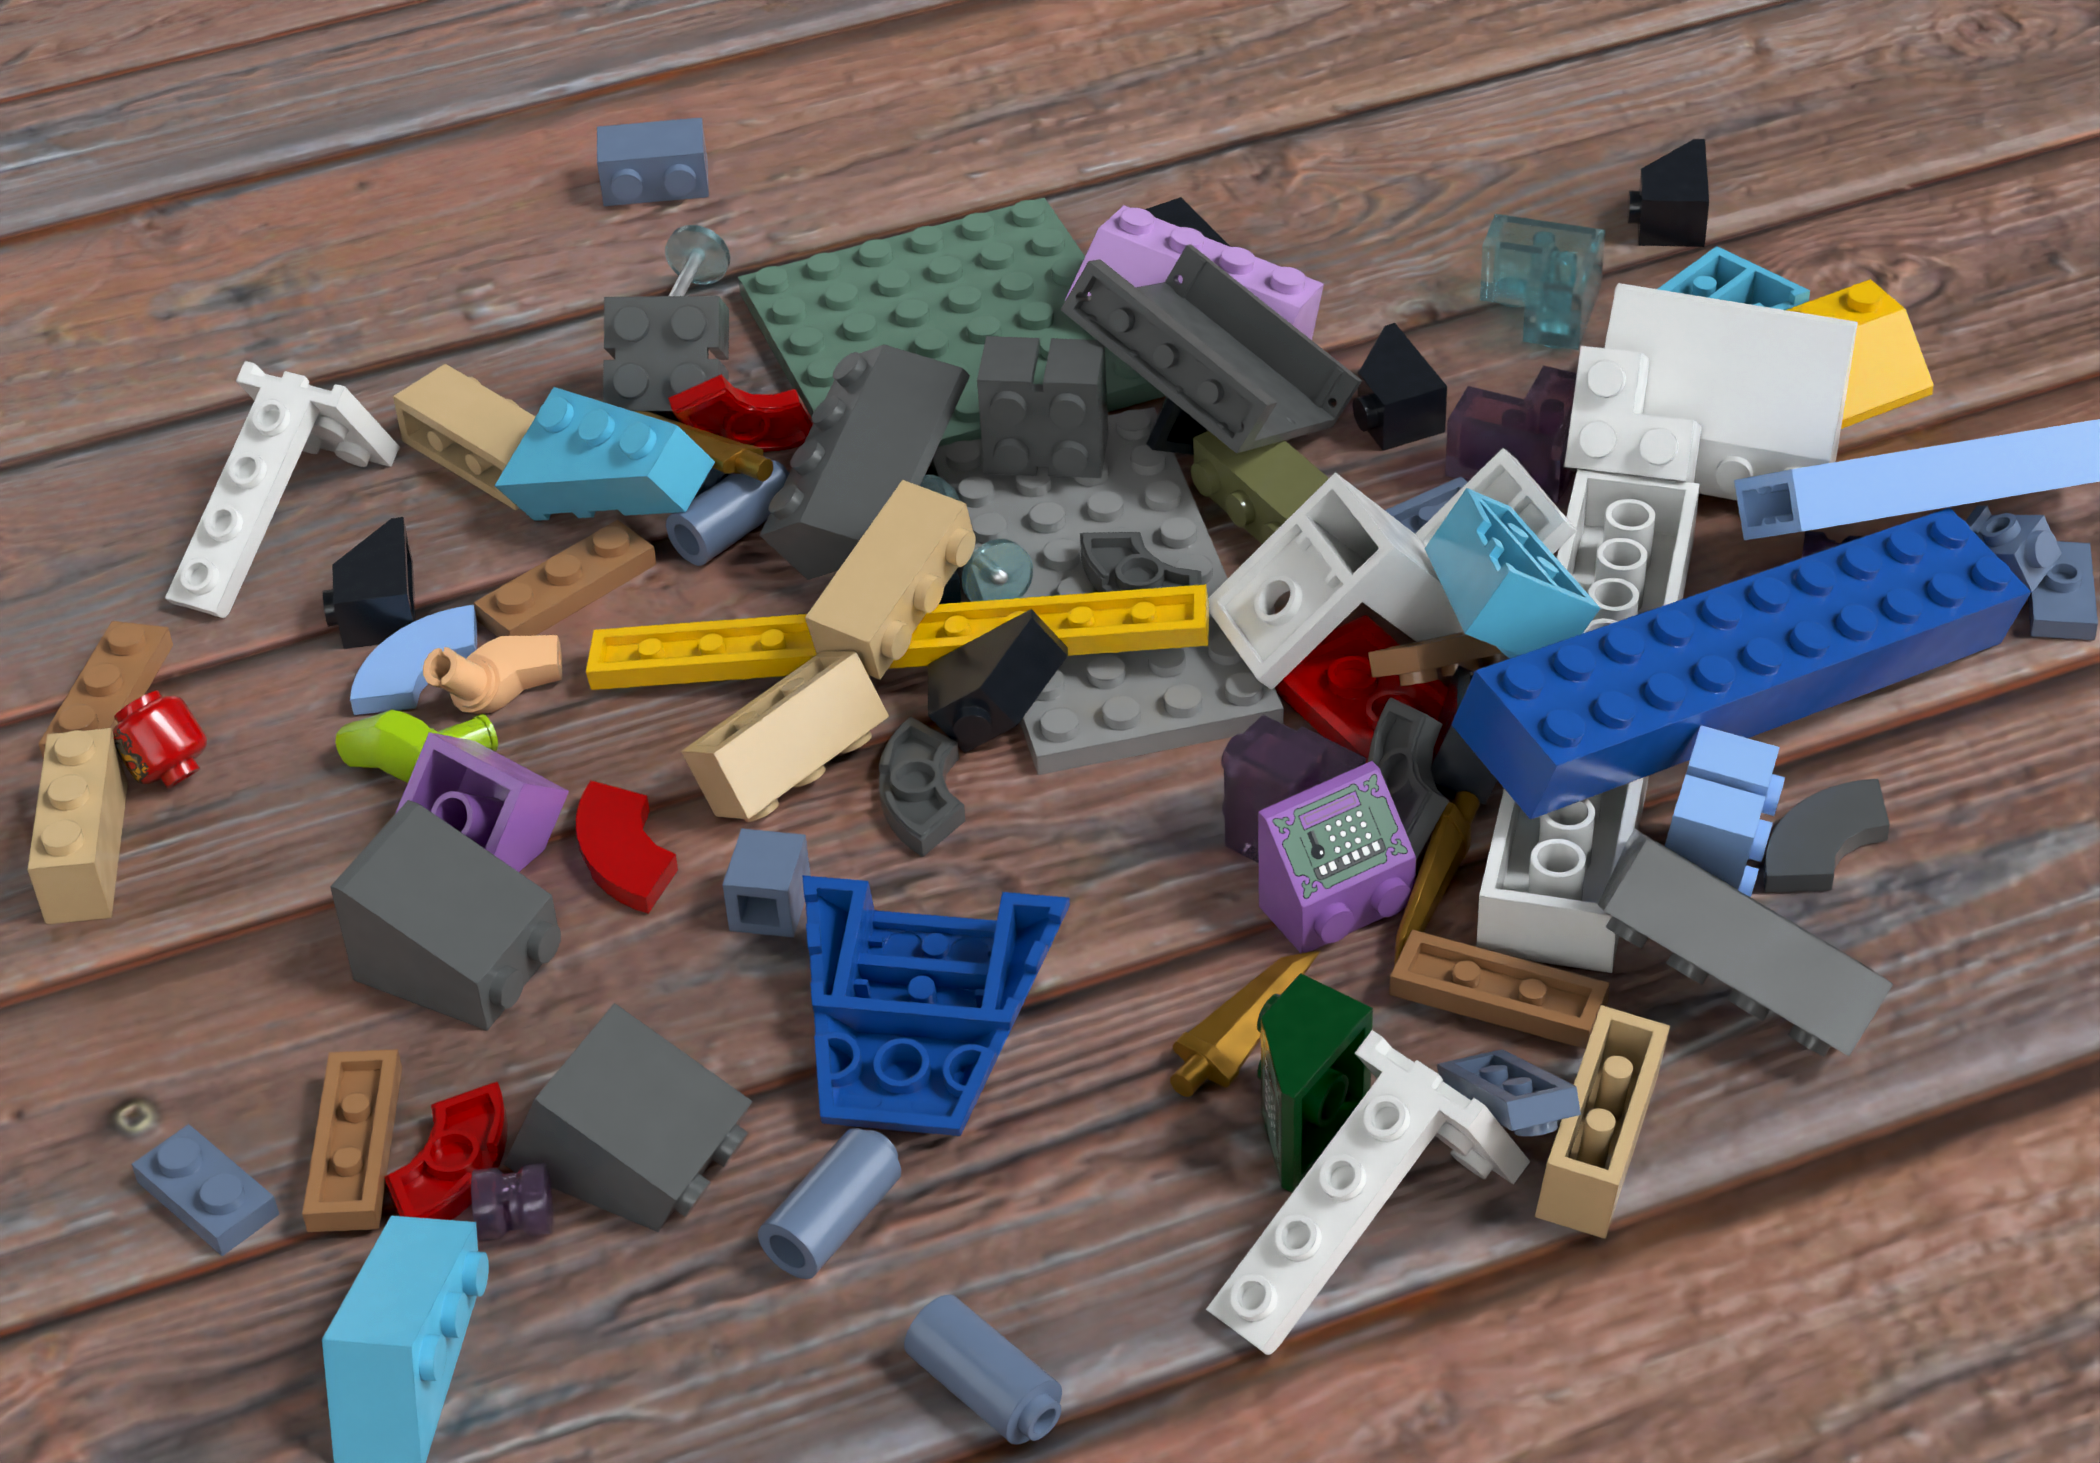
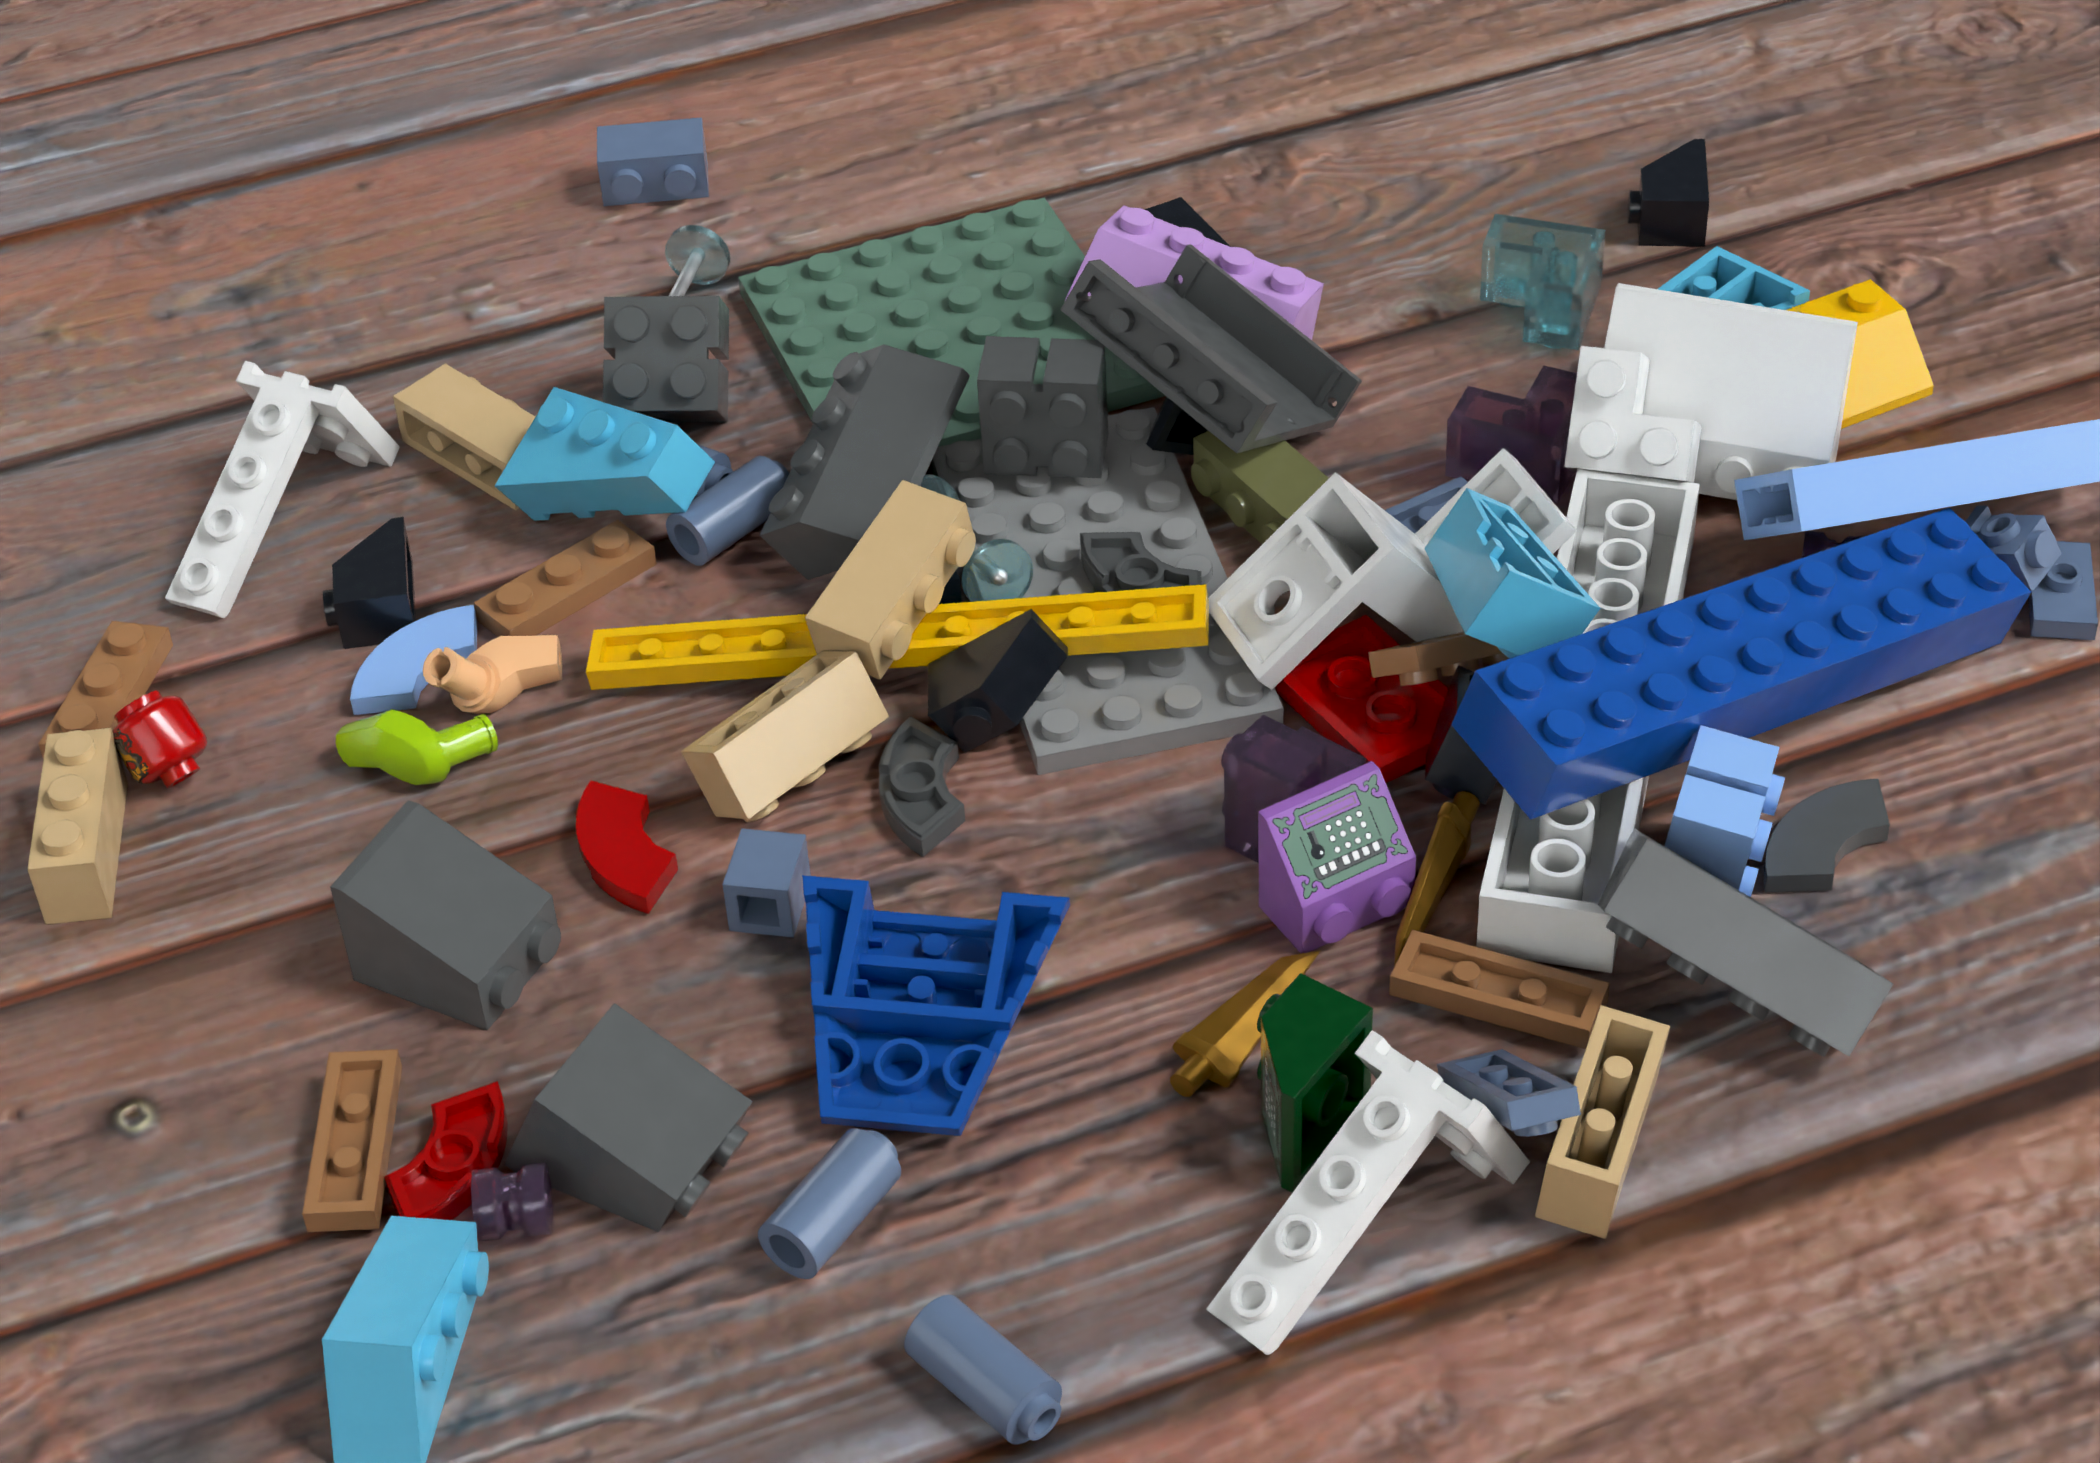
sand blue plate [131,1124,279,1256] -> none
medium lavender slope [395,732,569,872] -> none
pearl gold bar [634,411,773,481] -> none
red tile [668,374,813,452] -> none
black slope [1352,323,1447,451] -> none
dark grey tile [1368,697,1449,859] -> none

